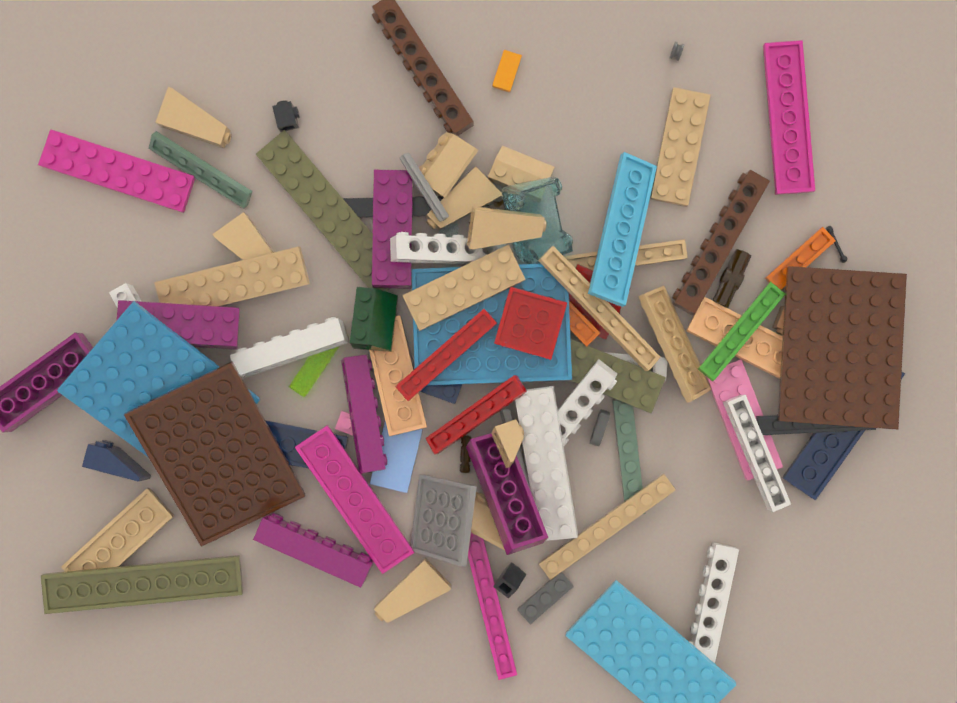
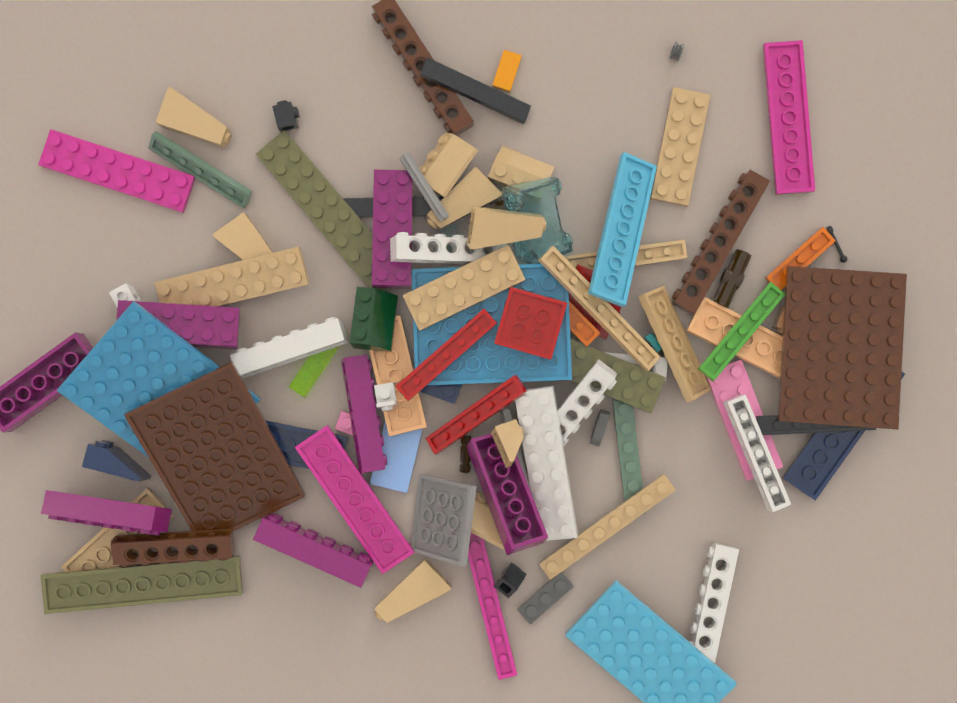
none -> magenta brick [41,490,172,535]
none -> reddish brown brick [110,528,235,567]
none -> white bracket [374,382,398,411]
none -> black tile [419,57,531,124]
none -> teal tile [643,333,662,353]

